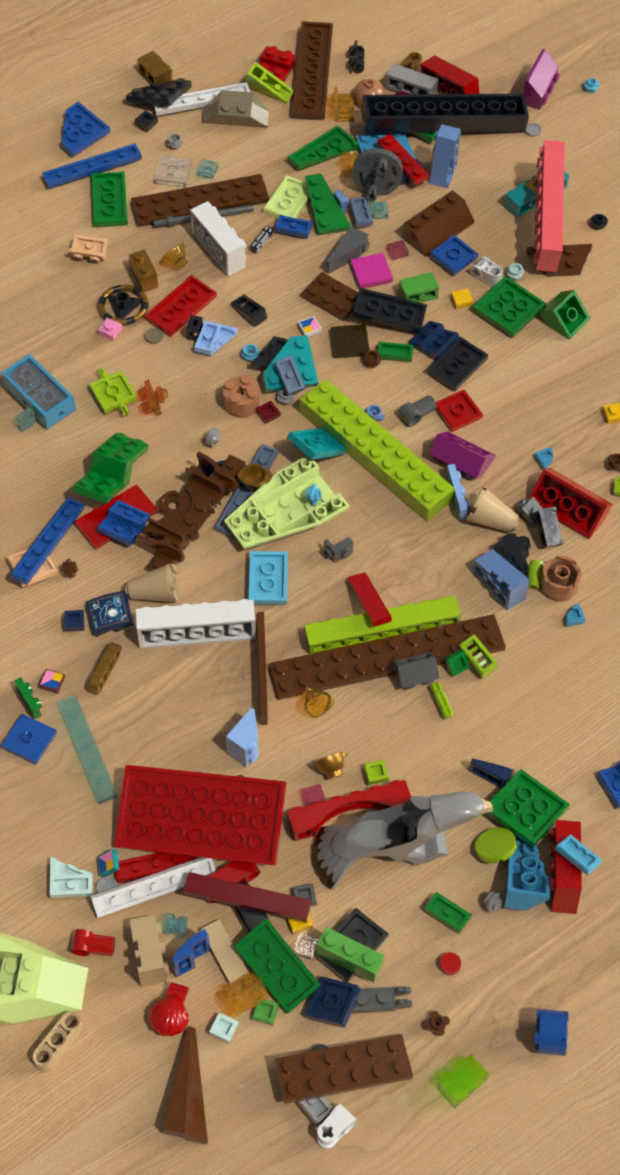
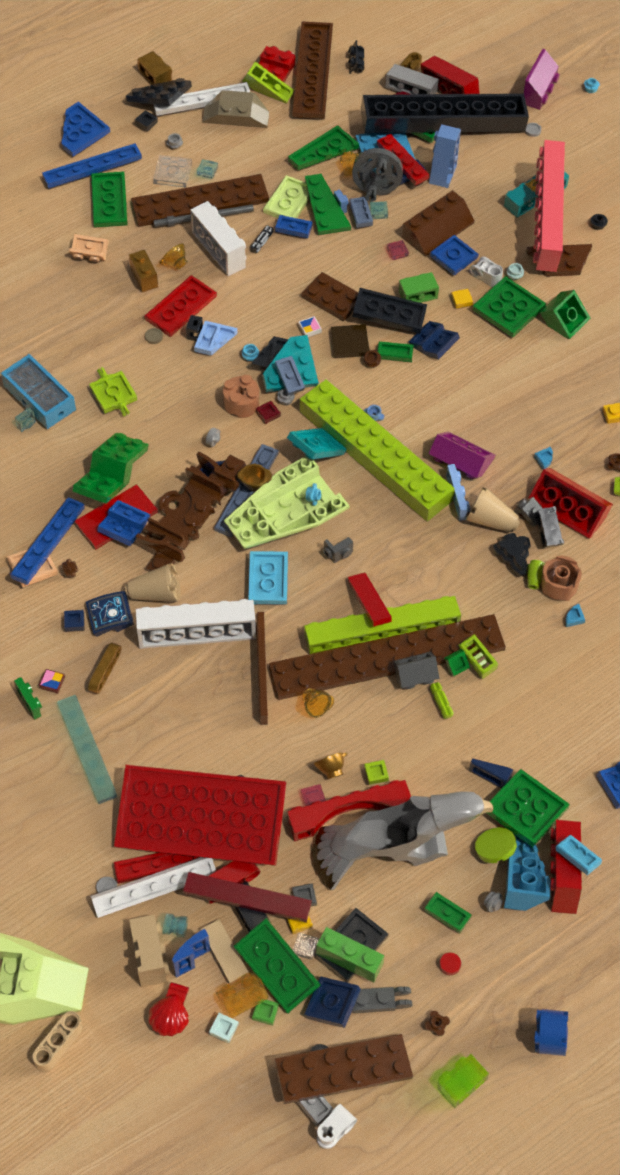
blue plate [1,714,57,765] -> none
light aqua wing [50,857,93,898] -> none
red piece [71,929,116,957] -> none
black piece [98,284,149,325] -> none
bright pink plate [98,318,123,341] -> none
tile [98,849,119,877] -> none
clear orange hips [137,380,168,416] -> none
reddish brown wedge [163,1026,208,1144] -> none
light blue slope [226,708,259,767] -> none
black slope [231,294,267,327] -> none
dark grey slope [326,227,370,274] -> none
clear yellow bracket [331,87,354,122] -> none
dark pink tile [350,253,393,288] -> none
nougat cylinder [353,79,385,109] -> none
dark grey piece [398,395,437,426] -> none
black plate [427,336,488,391] -> none
red tile [435,389,483,432] -> none
medium blue wedge [473,549,529,610] -> none

